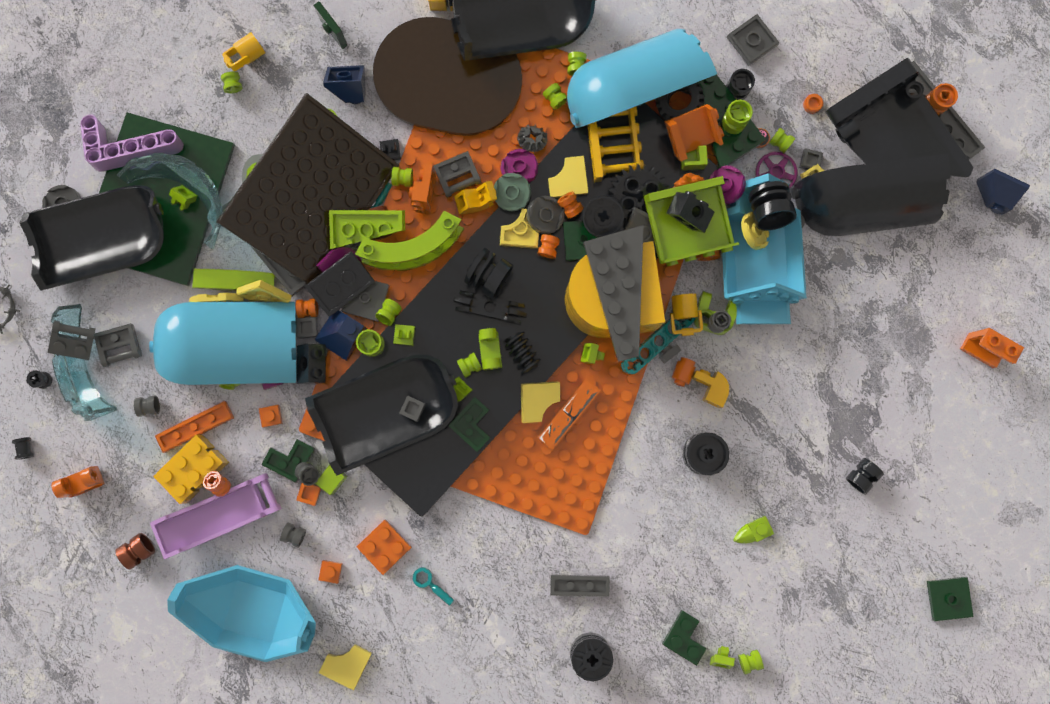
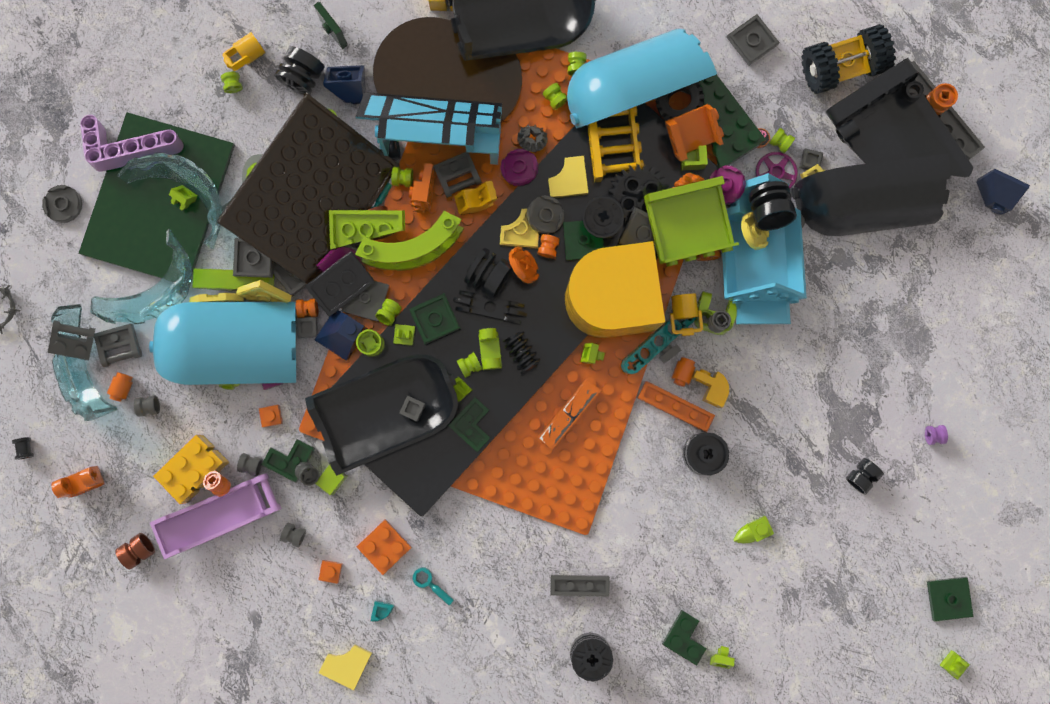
black panel [19,185,164,291] -> none
black bush [26,370,53,389] -> none
orange tile [155,401,234,453] -> none
medium azure panel [167,565,316,662] -> none
orange plate [296,483,321,506] -> none
black brick [297,343,326,384] -> none
sand green tile [494,173,531,212] -> none
light yellow tile [521,381,560,423] -> none
orange wheel [557,191,584,218] -> none
dark grey wing [583,225,644,362] -> none
black brick [667,191,715,233] -> none
lime wheel [722,99,753,134] -> none
black wheel [726,69,755,100] -> none
lime wheel [738,649,764,675] -> none
orange tile [803,94,823,114] -> none
orange panel [960,328,1024,368] -> none
none -> clear light blue windscreen [90,229,192,324]
none -> orange brick [107,372,133,402]
none -> dark grey plate [233,238,274,278]
none -> dark grey wheel [237,453,263,477]
none -> black wheel [274,46,325,95]
none -> medium azure panel [355,92,502,165]
none -> teal tile [370,601,394,622]
none -> dark green plate [409,293,460,345]
none -> orange tile [509,246,539,284]
none -> orange tile [637,381,715,432]
none -> black plate [801,24,896,94]
none -> medium lavender wheel [925,425,948,445]
none -> lime tile [940,650,970,680]

